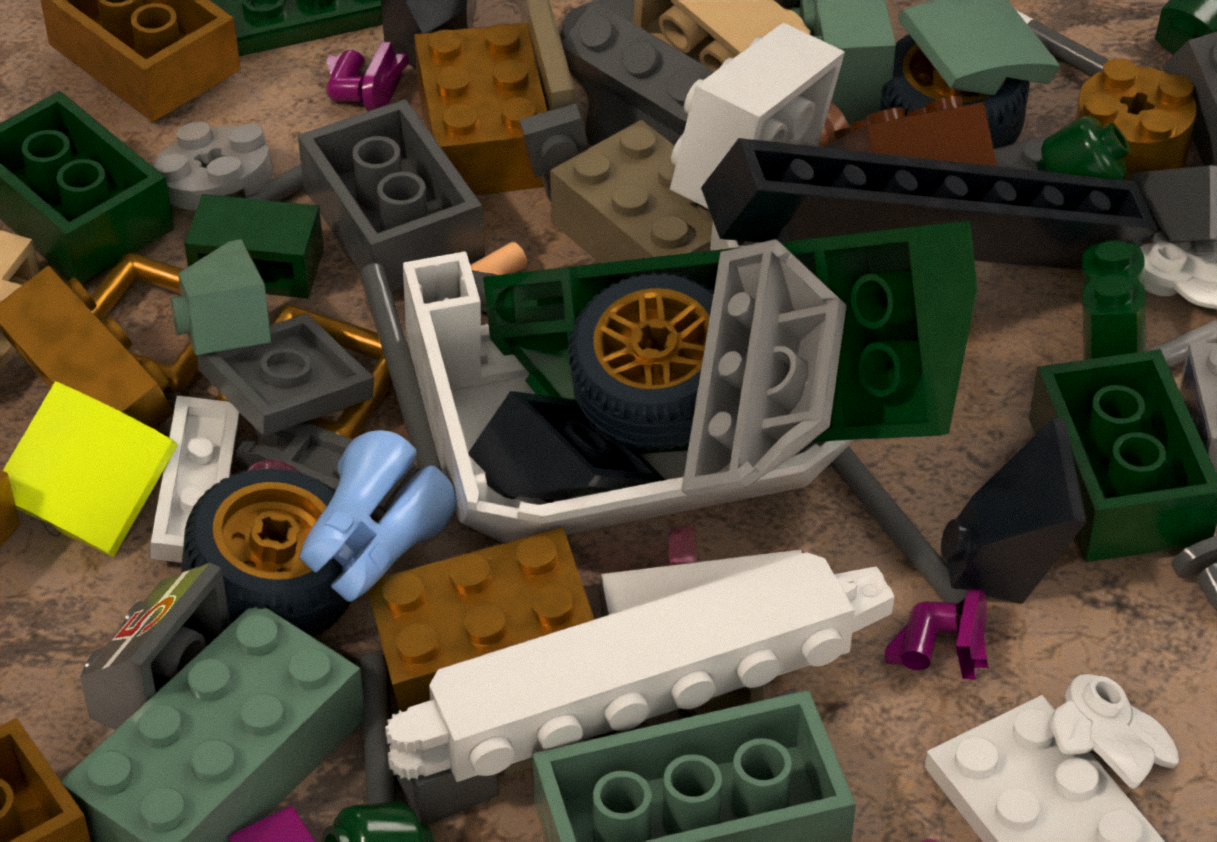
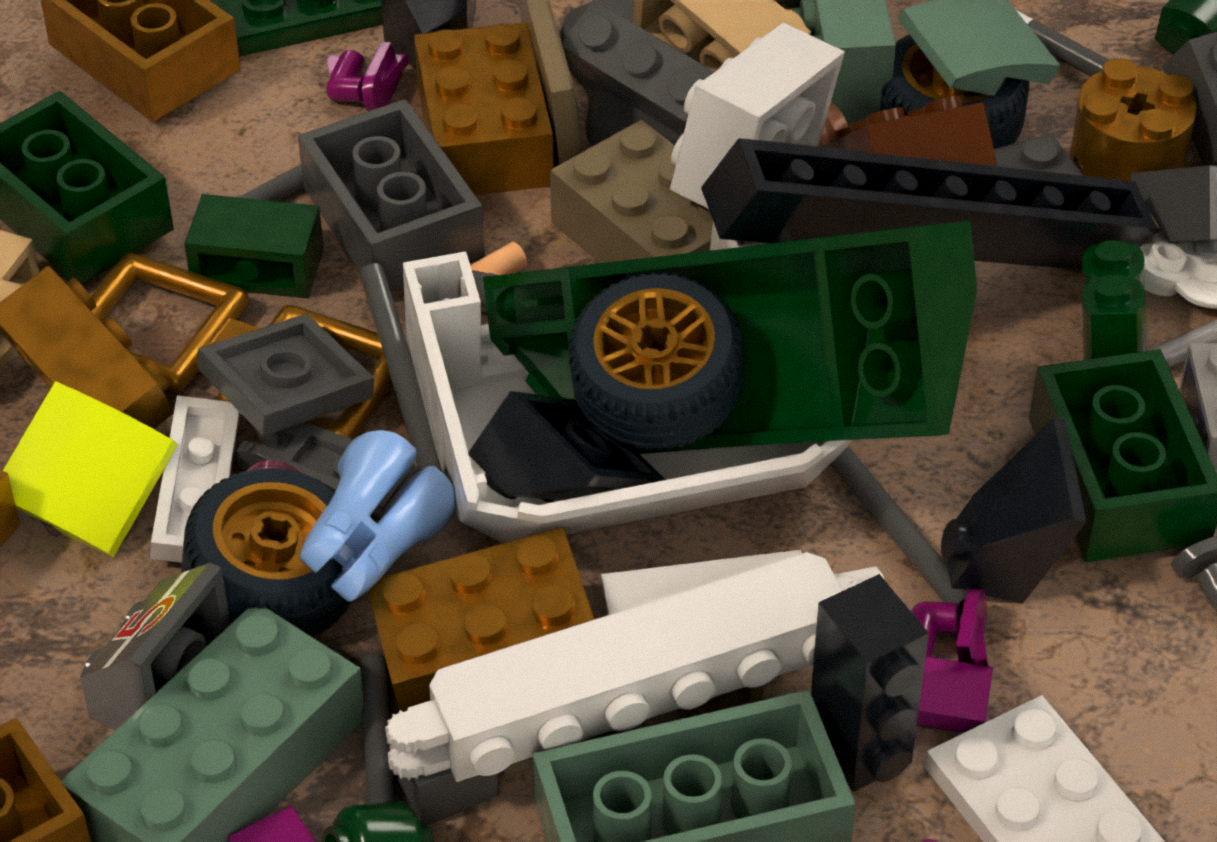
light grey plate [153,121,273,210] -> none
sand green slope [170,239,271,355] -> none
dark grey plate [519,103,589,202] -> none
clear pink tile [668,525,700,566] -> none
light grey wedge [681,239,847,497] -> none
dark green head [1036,116,1131,180] -> none
white plate [1051,674,1179,789] -> none
none -> black brick [811,574,929,792]
none -> magenta tile [917,656,993,733]

